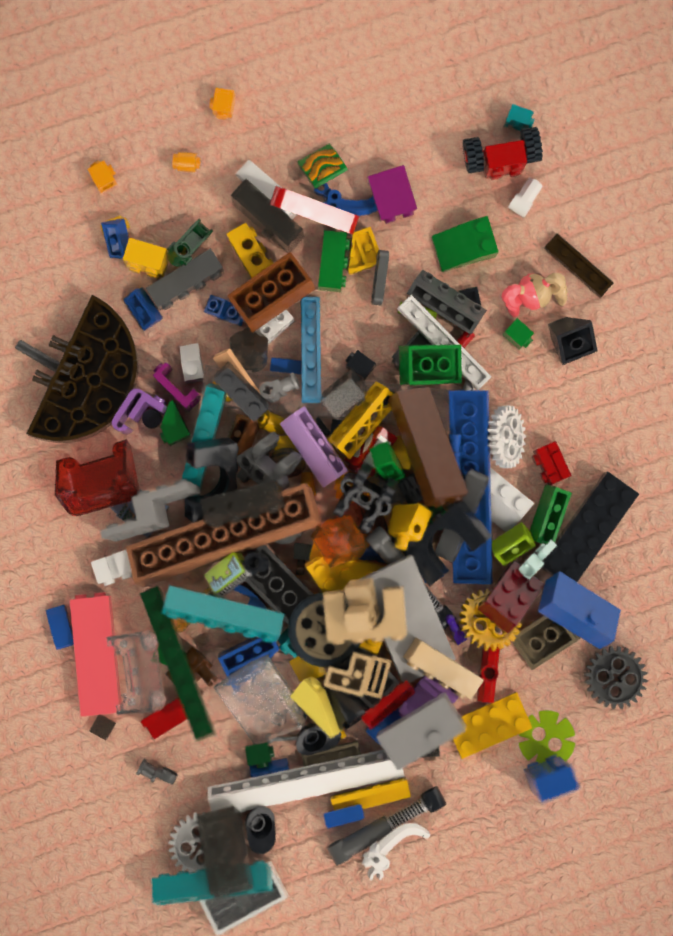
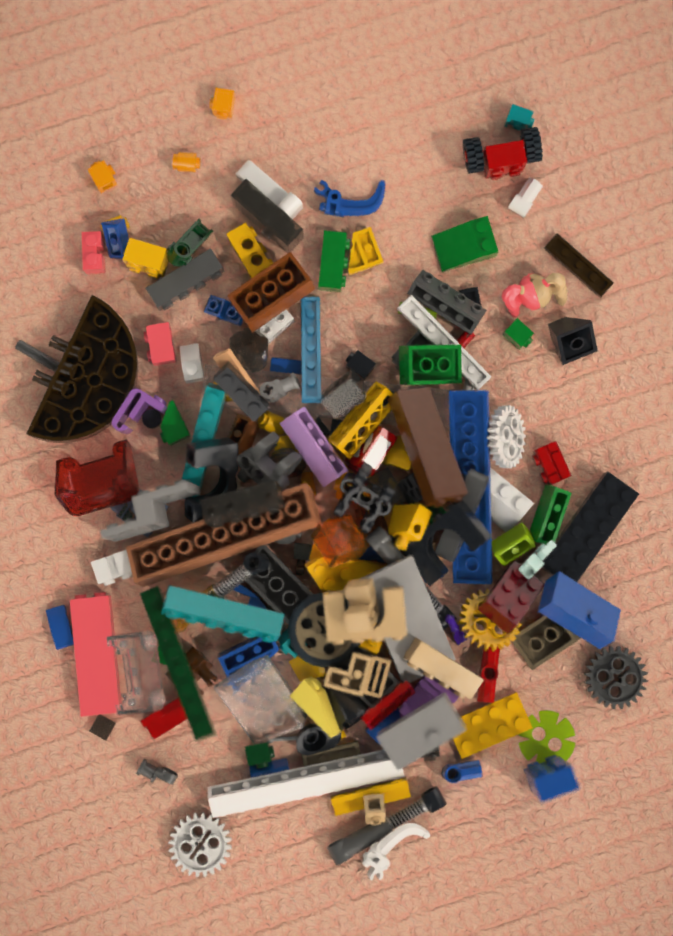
blue slope [123,288,163,331] -> none
teal brick [152,861,273,906] -> none
magenta panel [153,362,203,412] -> none
clear smoke brick [196,806,254,898] -> none
clear brick [200,861,289,936] -> none
lime panel [204,552,245,593] -> none
black piece [244,807,276,854] -> none
beam [270,186,359,235] -> none
slope [297,143,348,189] -> none
blue slope [324,804,365,828] -> none
magenta panel [366,165,417,224] -> none
green slope [369,442,406,481] -> none
dark grey beam [371,250,389,306] -> none
blue pin [449,434,463,472] -> none
none -> coral brick [81,231,105,274]
none -> coral brick [144,322,177,366]
none -> tan brick [364,794,385,825]
none -> blue piece [442,760,482,783]

